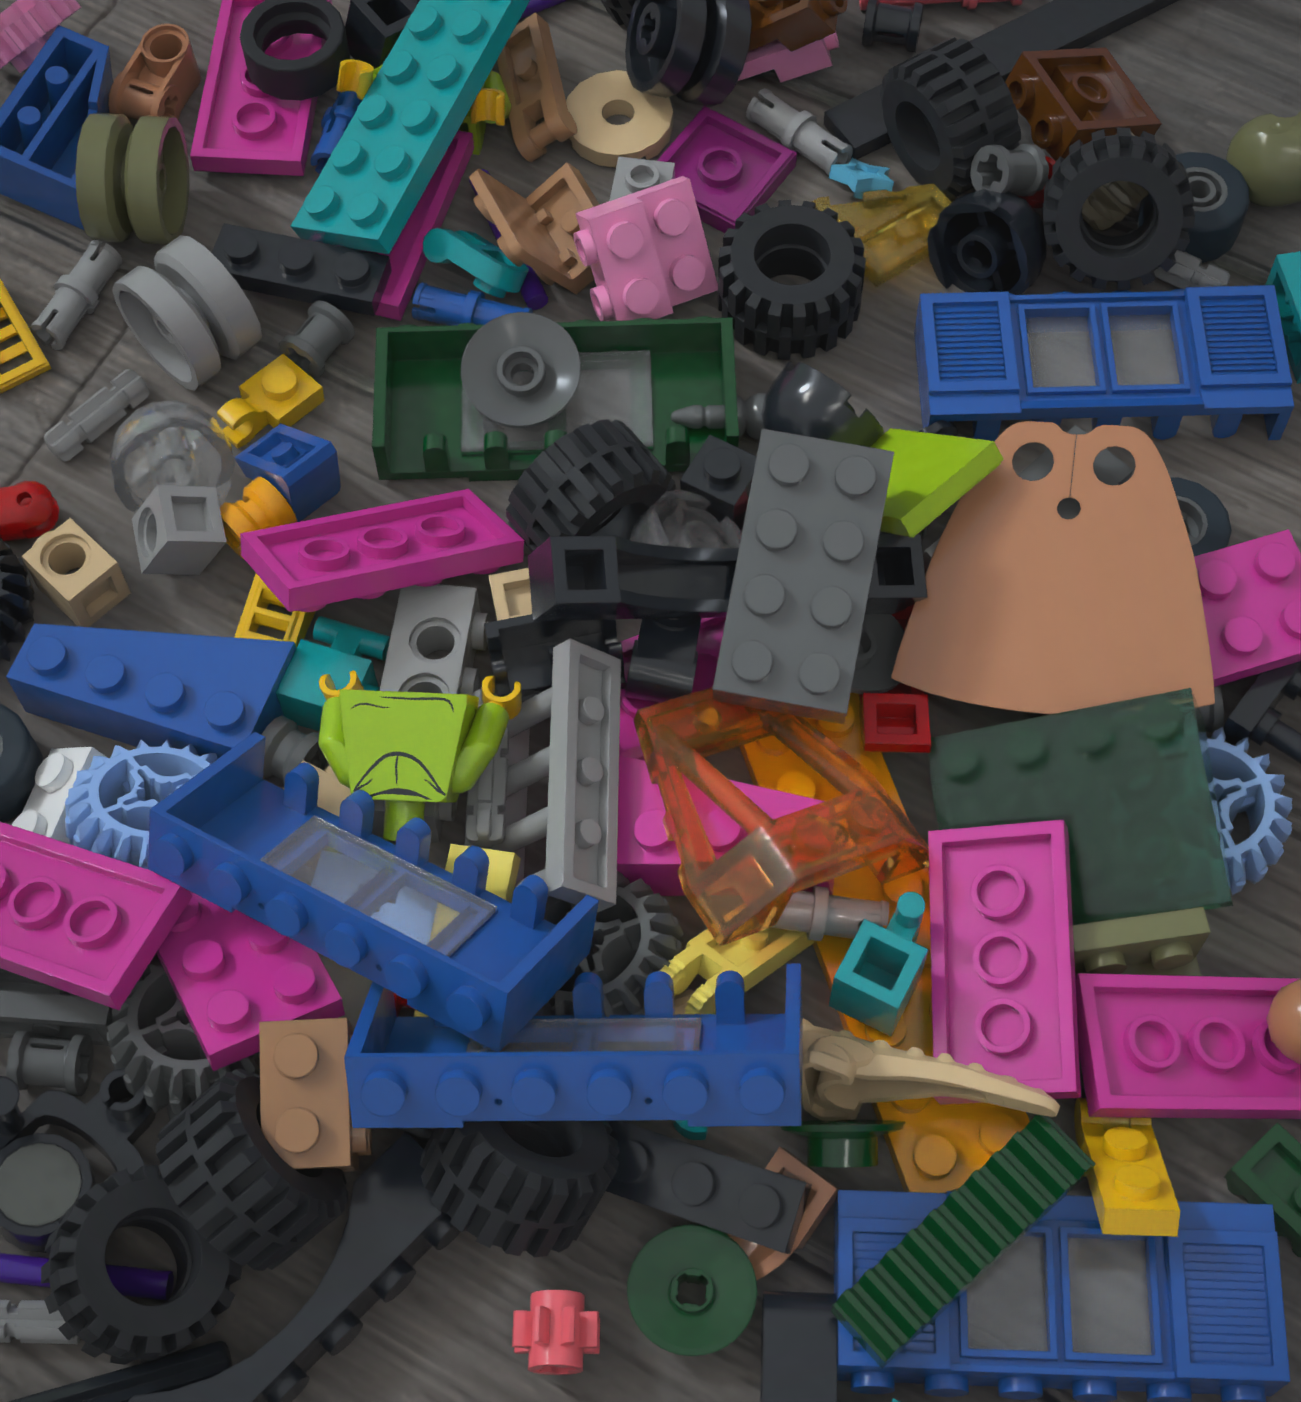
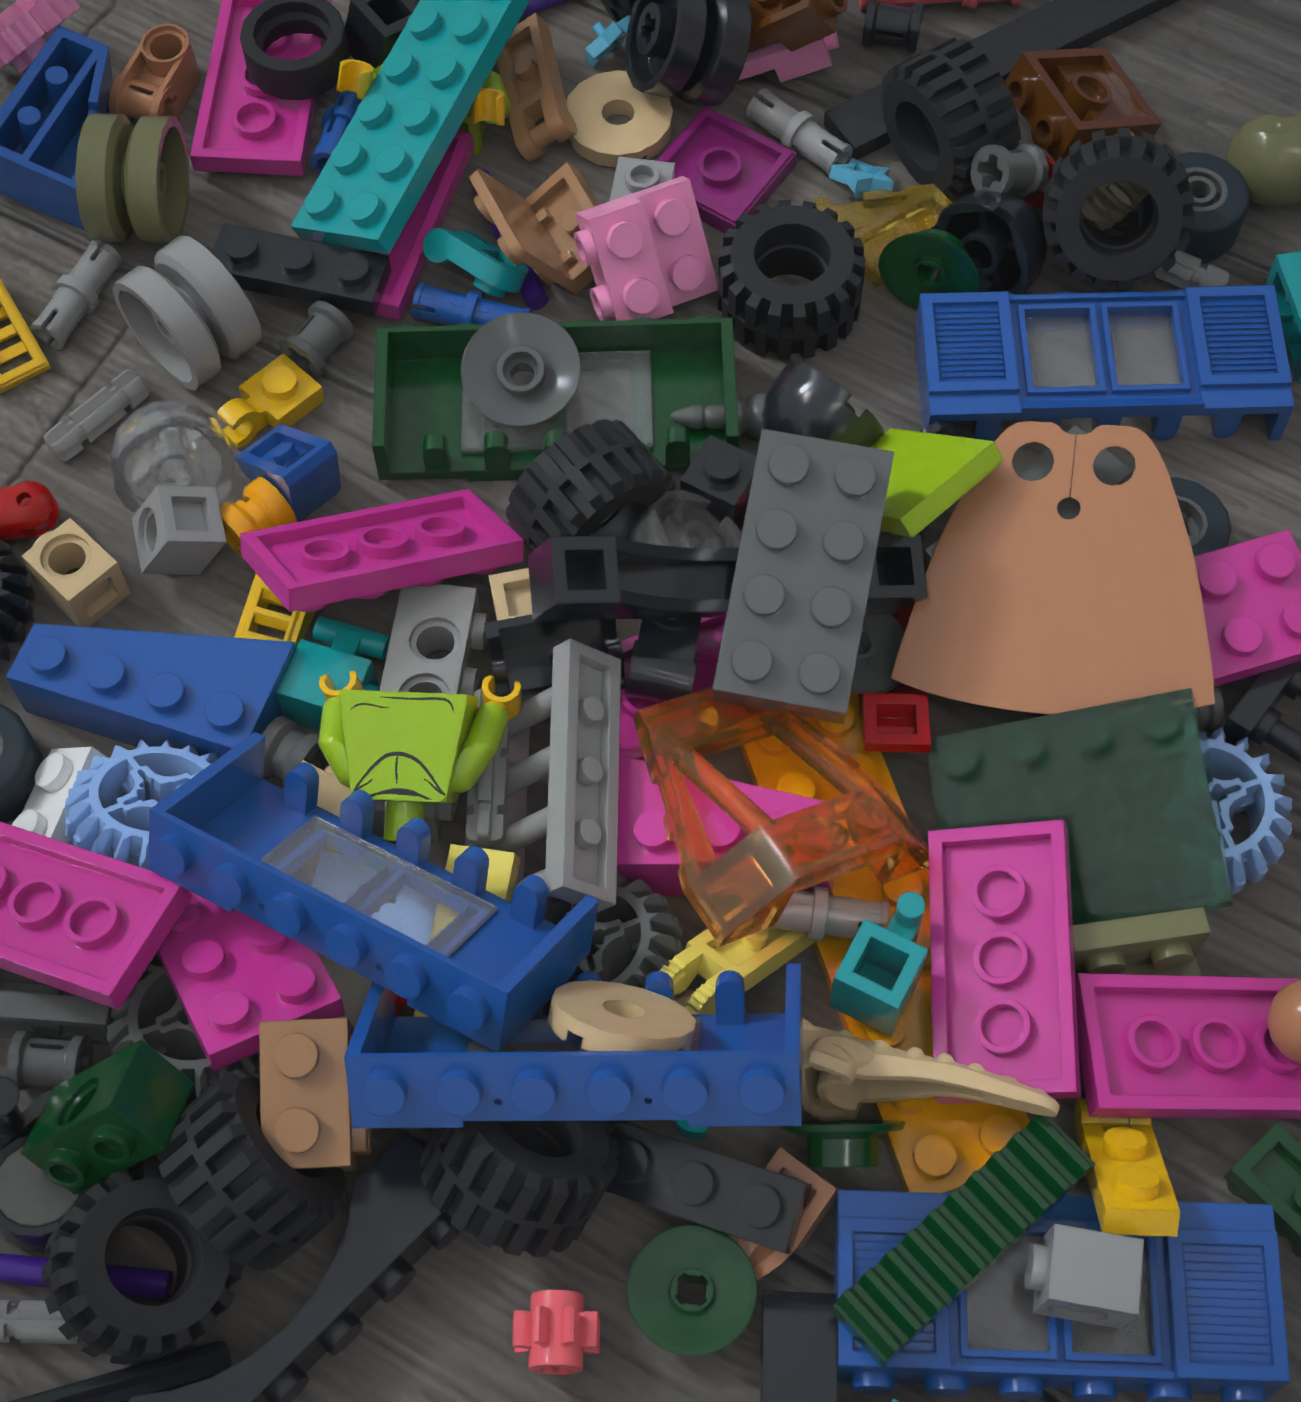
none -> dark green brick [20,1039,194,1195]
none -> tan tile [547,980,696,1051]
none -> medium azure piece [584,14,631,68]
none -> dark green piece [878,229,980,310]
none -> light grey brick [1024,1224,1144,1329]

